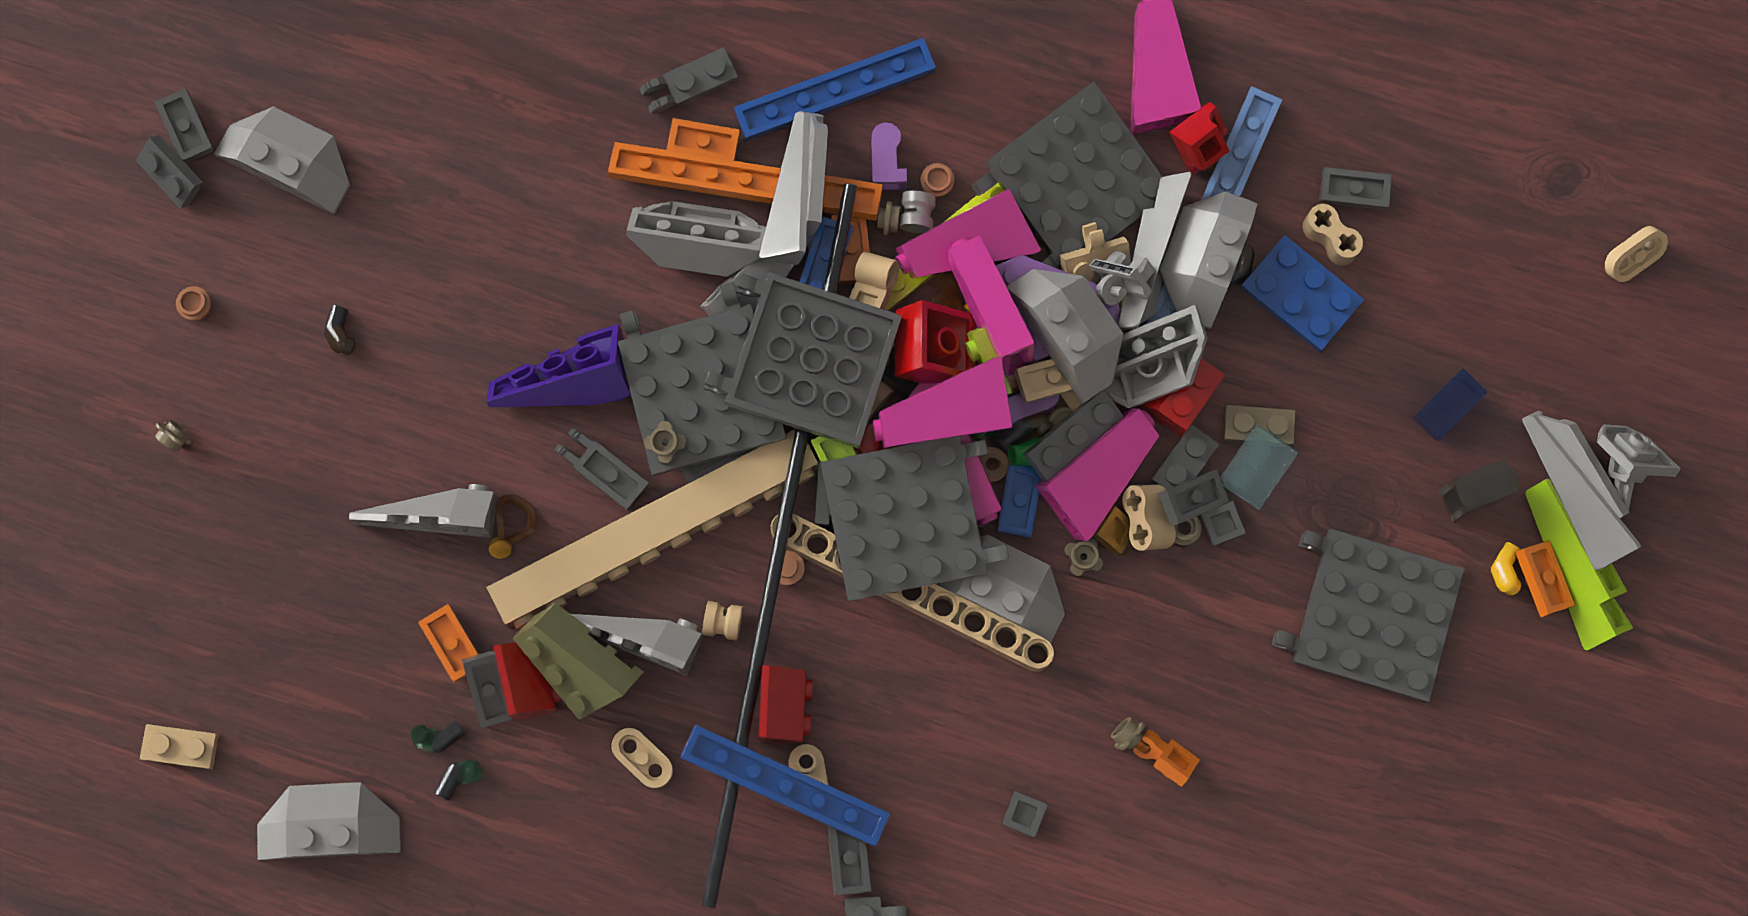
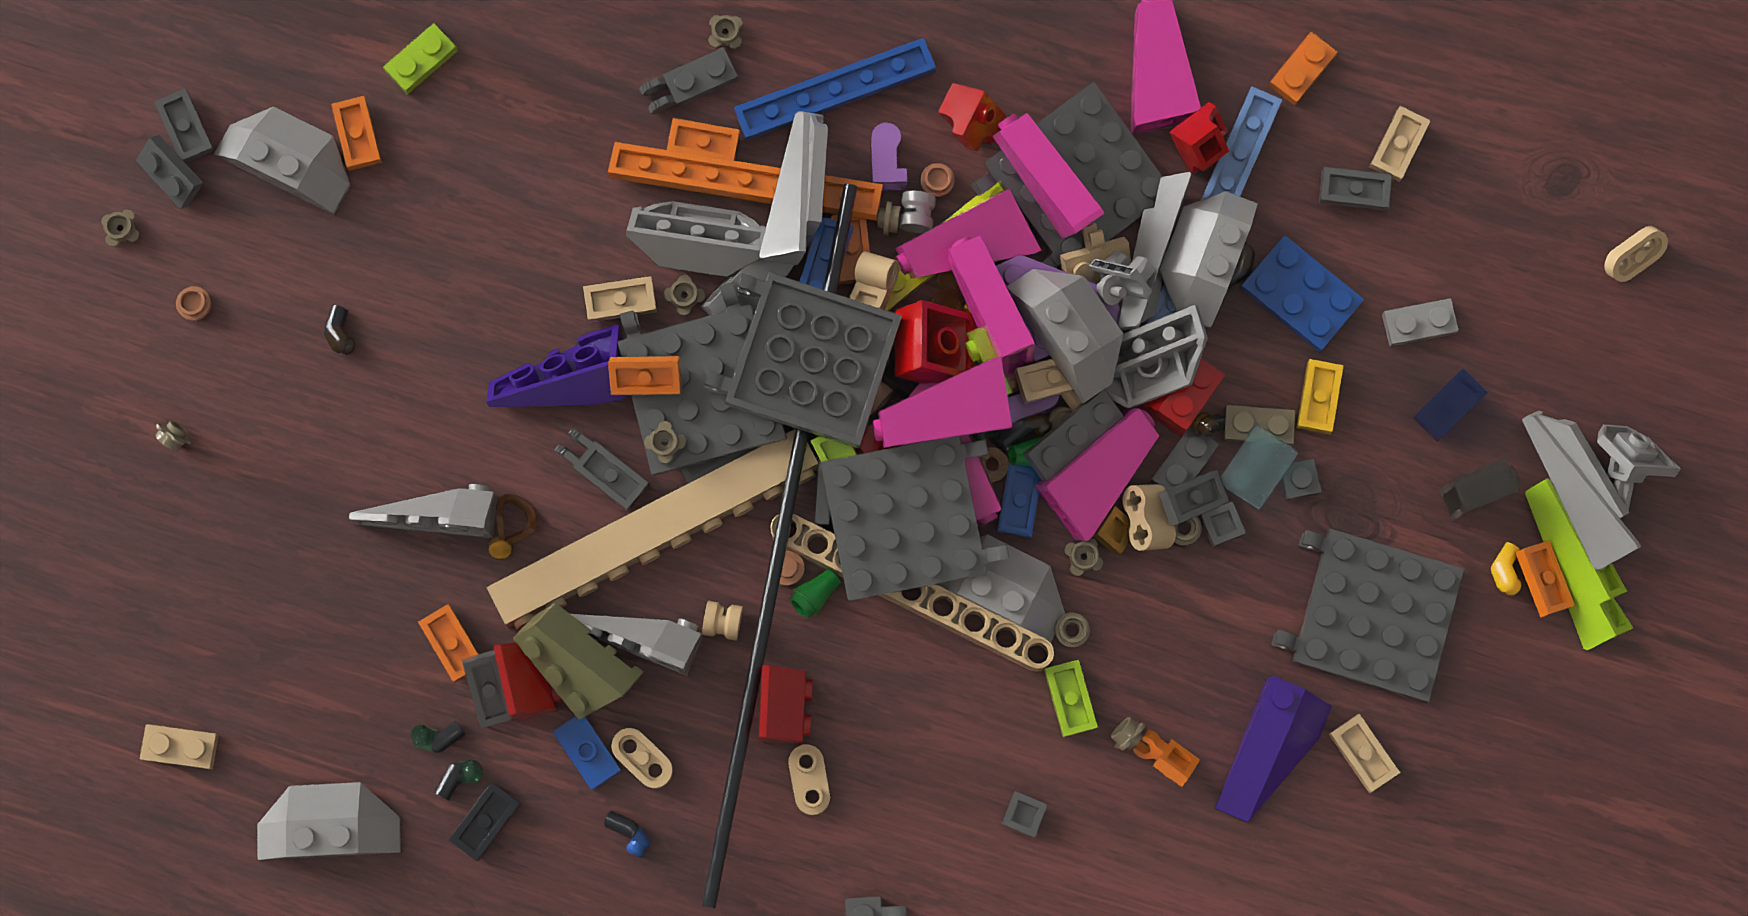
blue plate [680,725,890,847] -> none
dark grey plate [827,825,871,896] -> none
tan axle [1302,204,1363,266] -> none
none -> dark tan plate [101,210,139,247]
none -> orange plate [331,96,382,171]
none -> lime plate [383,23,458,95]
none -> black plate [449,782,521,861]
none -> blue plate [553,716,622,791]
none -> tan plate [583,276,657,323]
none -> arm [604,811,650,857]
none -> orange plate [608,356,682,395]
none -> dark tan plate [664,275,705,316]
none -> dark tan plate [708,15,743,49]
none -> green cone [789,568,841,619]
none -> red brick [938,83,1007,152]
none -> dark pink slope [993,113,1105,239]
none -> lime plate [1044,660,1098,738]
none -> dark tan plate [1055,612,1090,648]
none -> dark brown arm [1193,412,1225,437]
none -> dark purple wedge [1214,675,1332,822]
none -> orange plate [1268,32,1337,106]
none -> dark grey plate [1278,459,1321,501]
none -> yellow plate [1296,359,1344,434]
none -> tan plate [1328,714,1400,793]
none -> tan plate [1369,106,1431,182]
none -> light grey plate [1382,298,1459,347]

